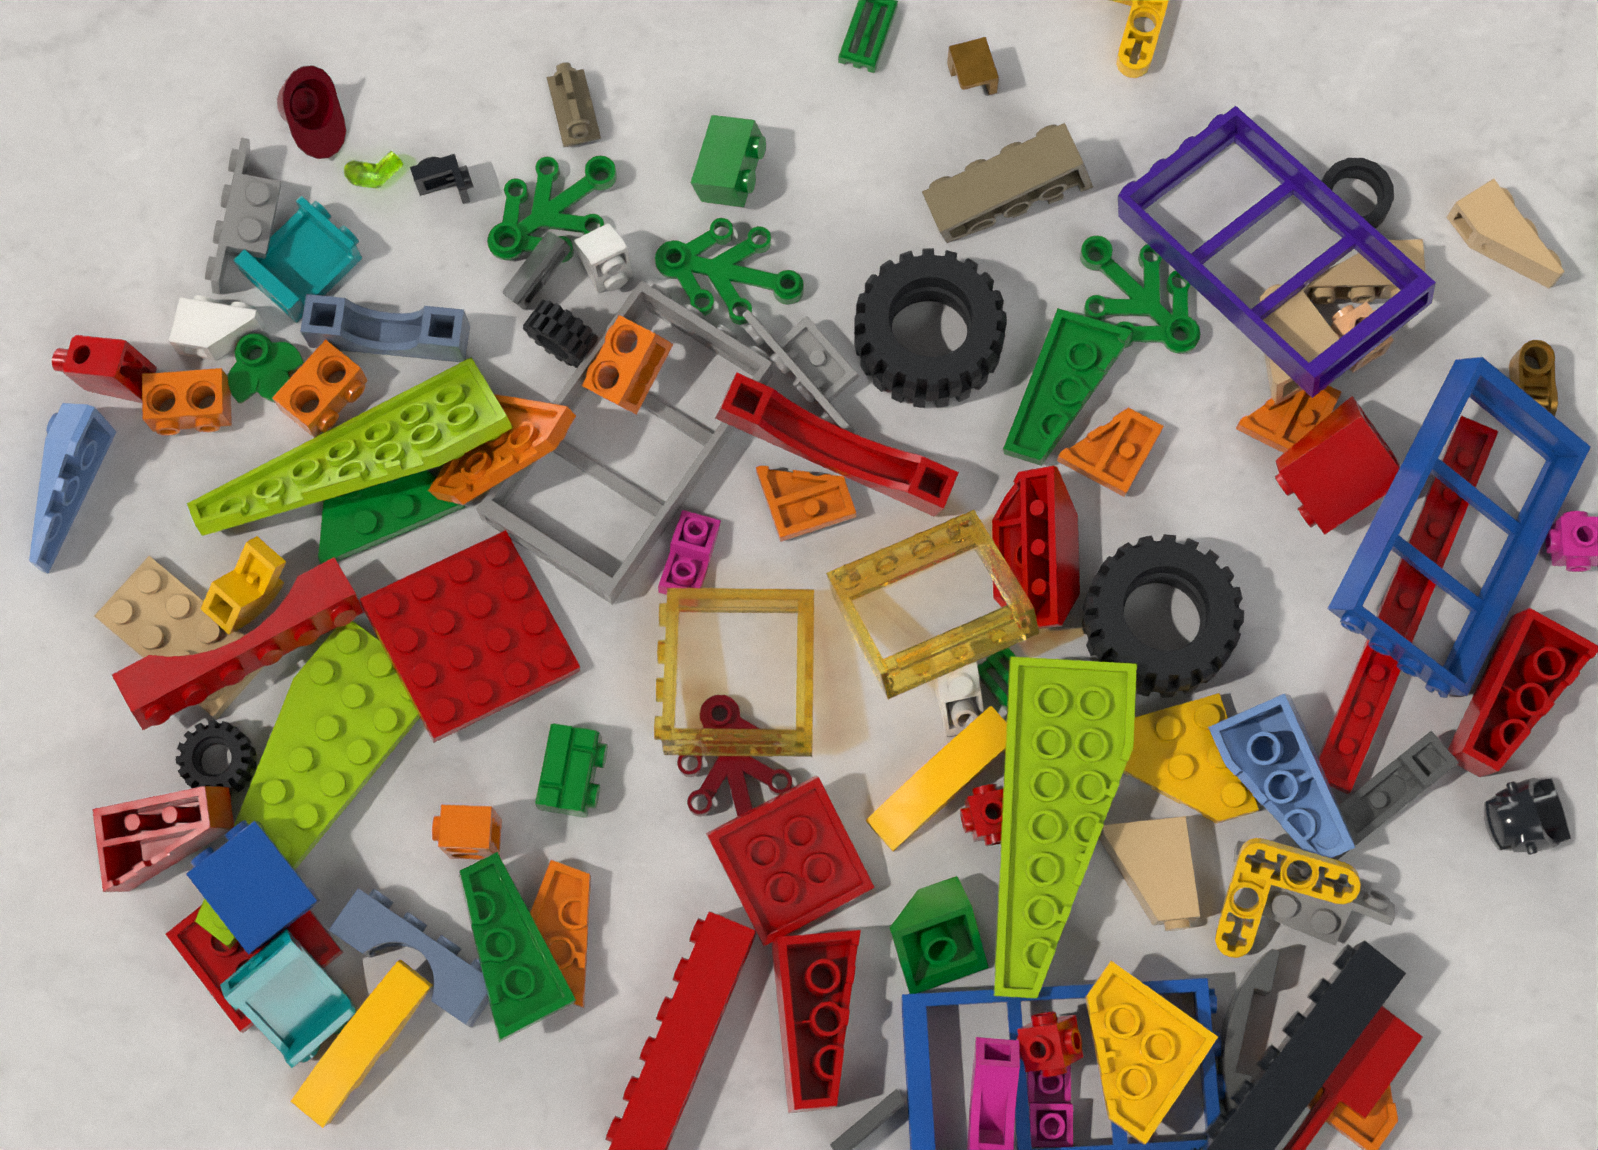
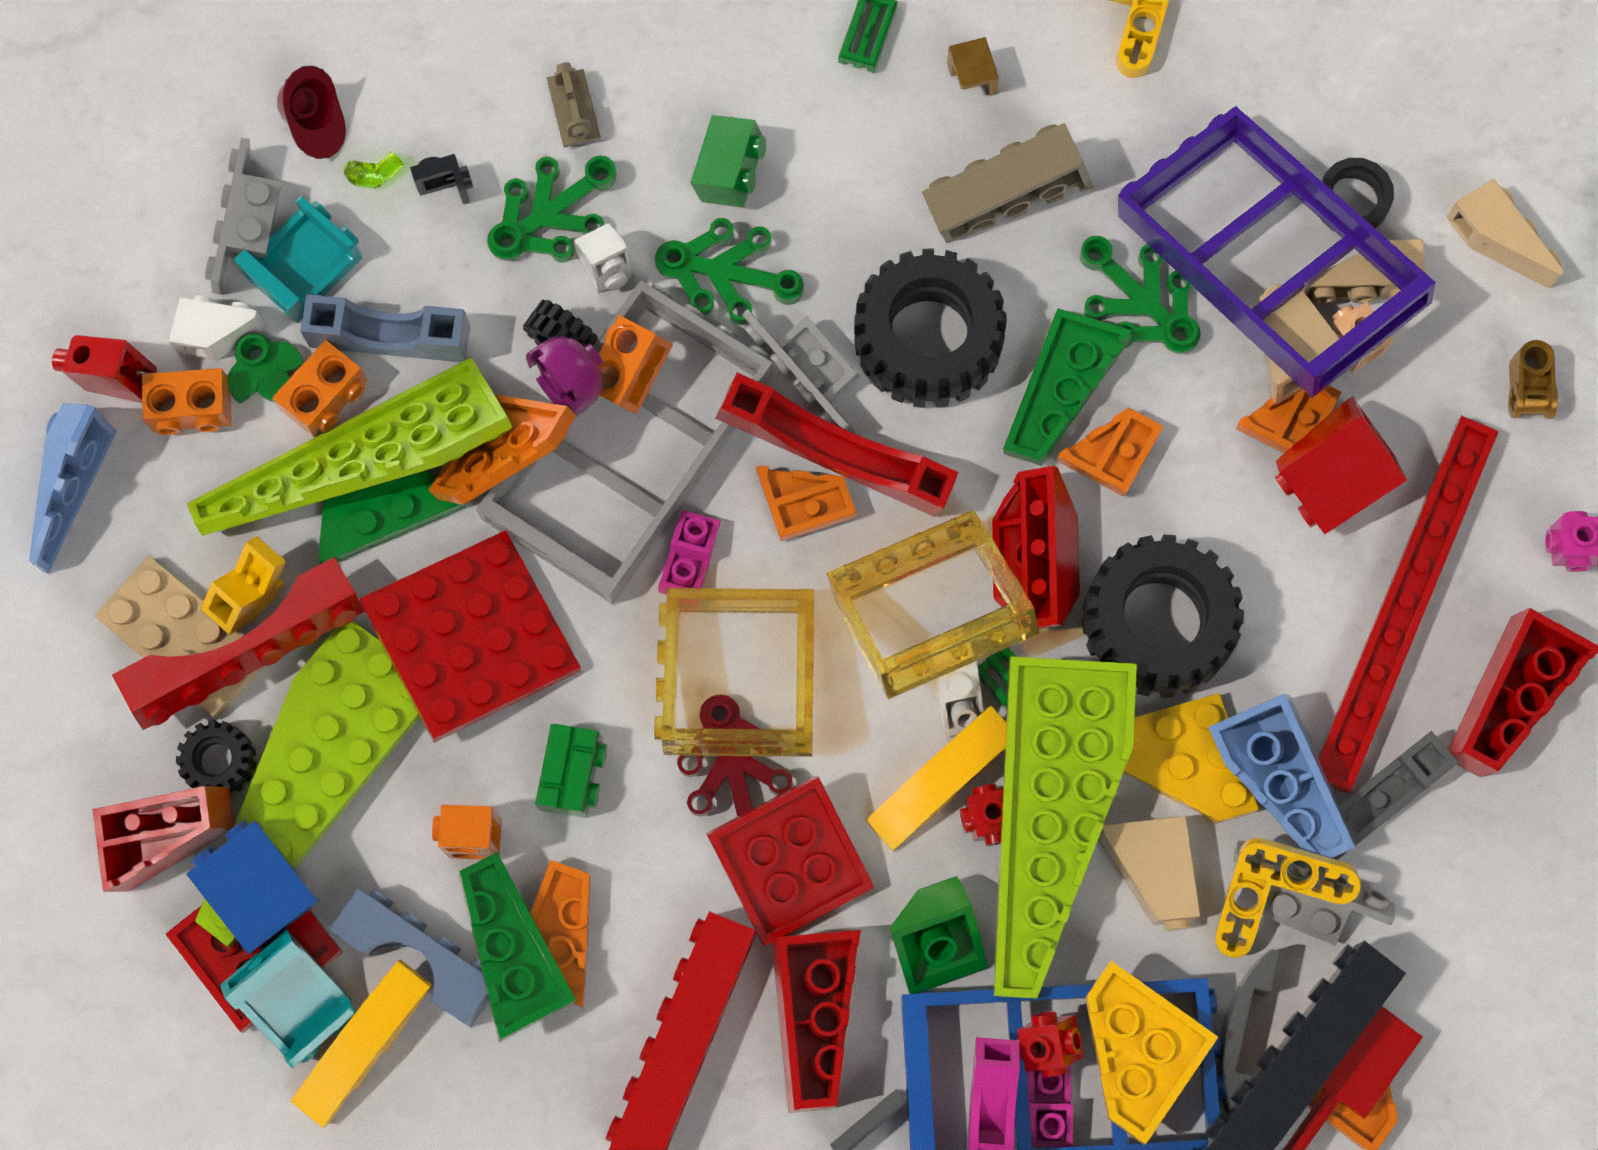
dark grey slope [503,232,571,309] -> none
blue window [1327,357,1591,698] -> none
black helmet [1484,778,1571,855] -> none
none -> magenta cylinder [526,336,603,418]

